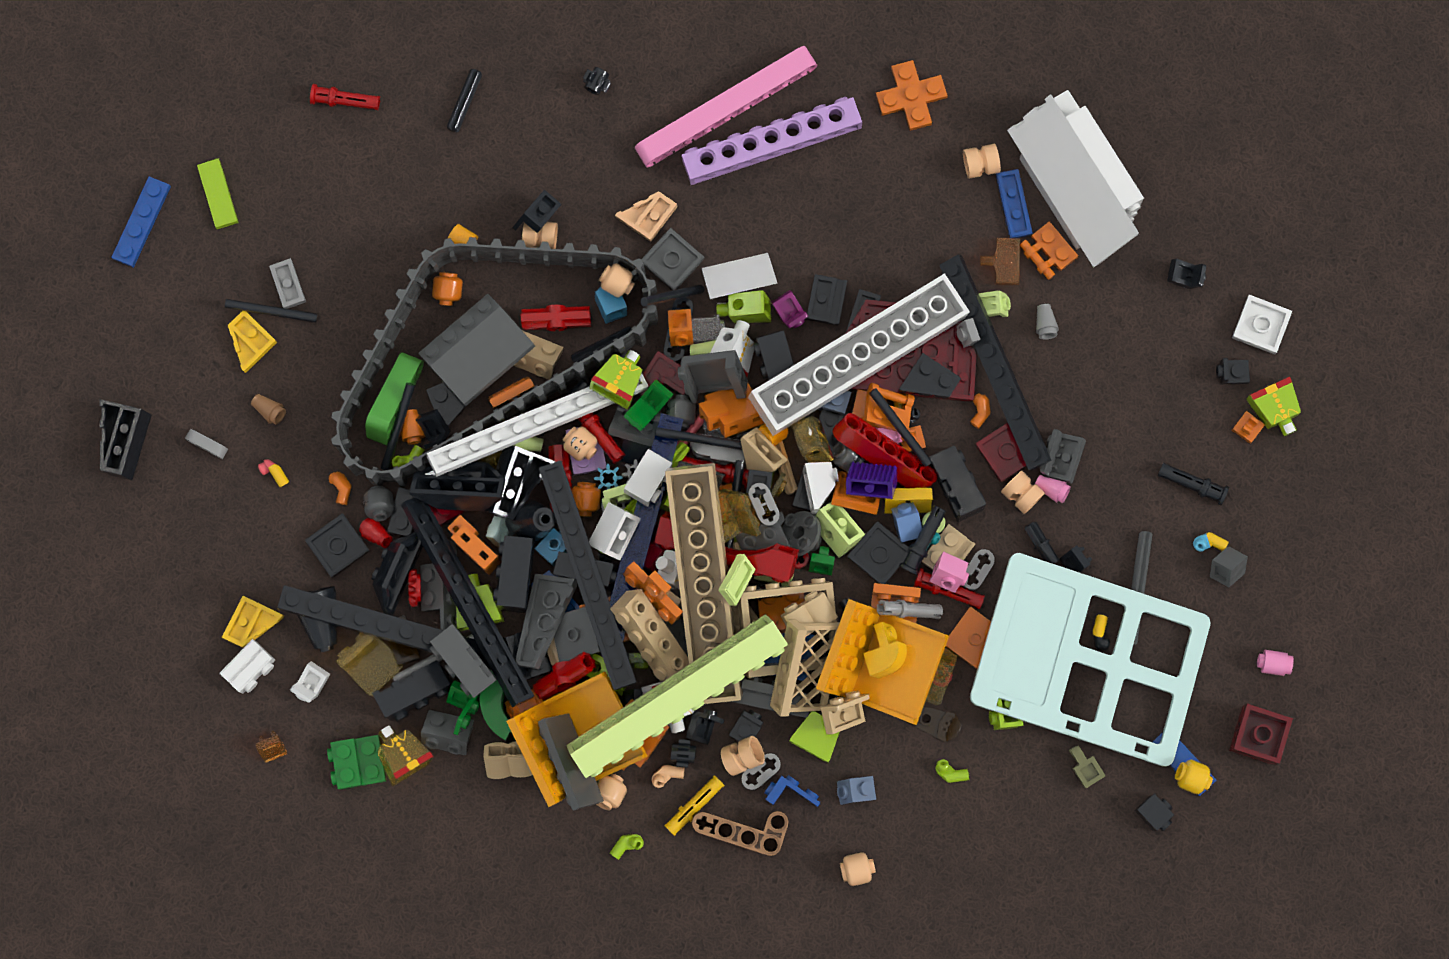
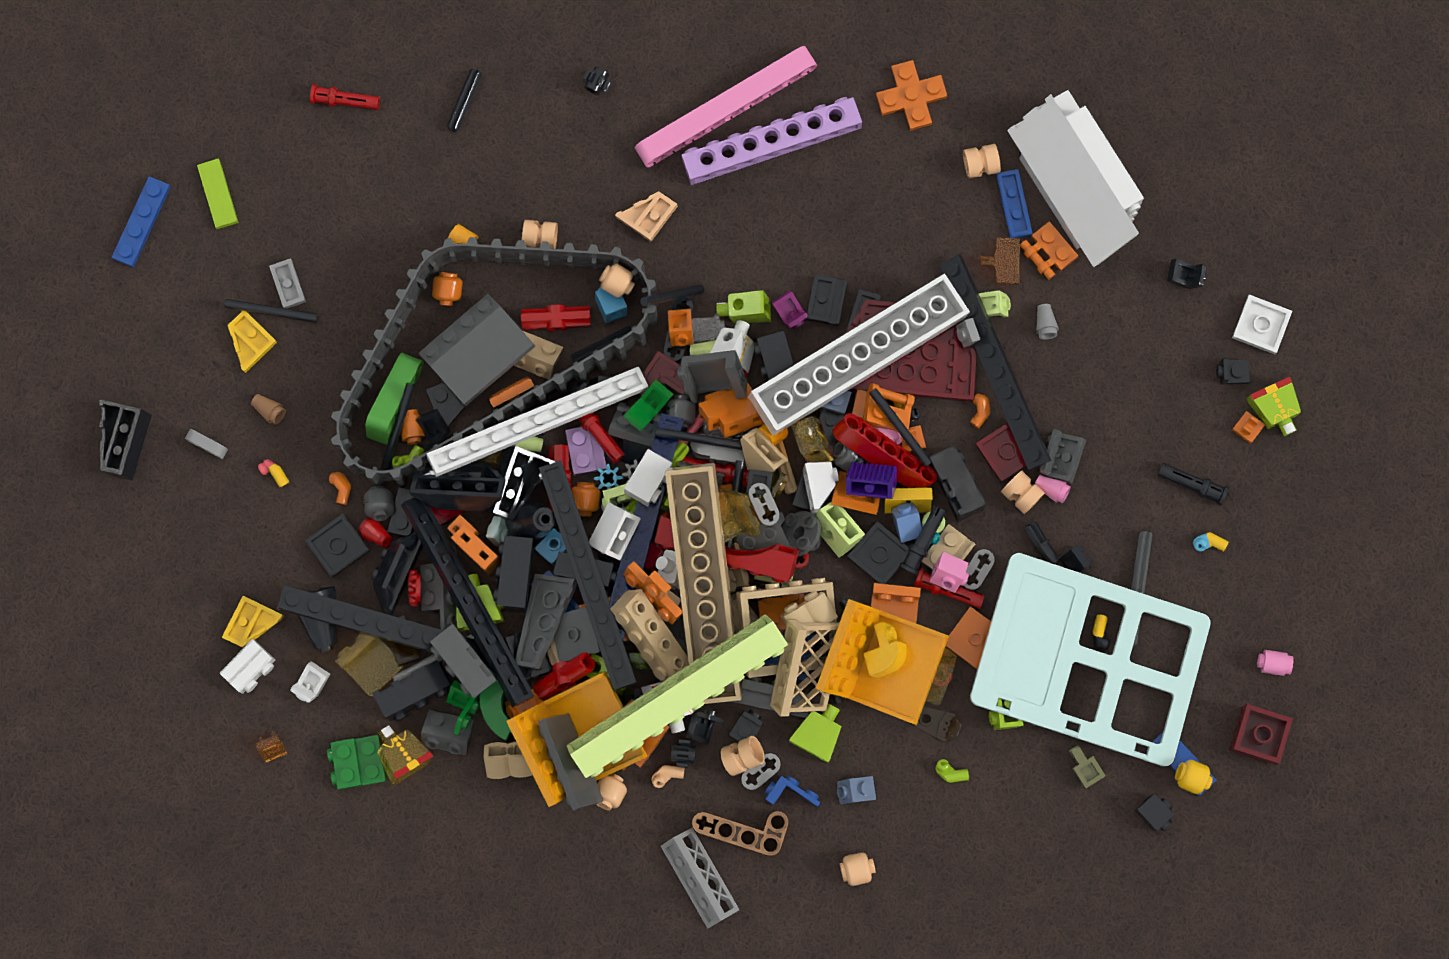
black panel [512,190,562,233] -> none
light nougat head [563,427,597,461] -> none
lime torso [589,350,642,410] -> none
lime arm [610,834,644,860] -> none
dark grey plate [641,228,705,291] -> none
yellow pin [664,775,725,836] -> none
white sticker [702,253,777,299] -> none
yellowish green tile [718,554,755,606] -> none
green tile [809,546,835,576] -> none
tan bracket [821,691,870,734] -> none
light grey pin [877,600,943,619] -> none
black wing [898,353,961,399] -> none
dark grey panel [1210,547,1248,587] -> none
none -> light grey fence [661,828,739,929]

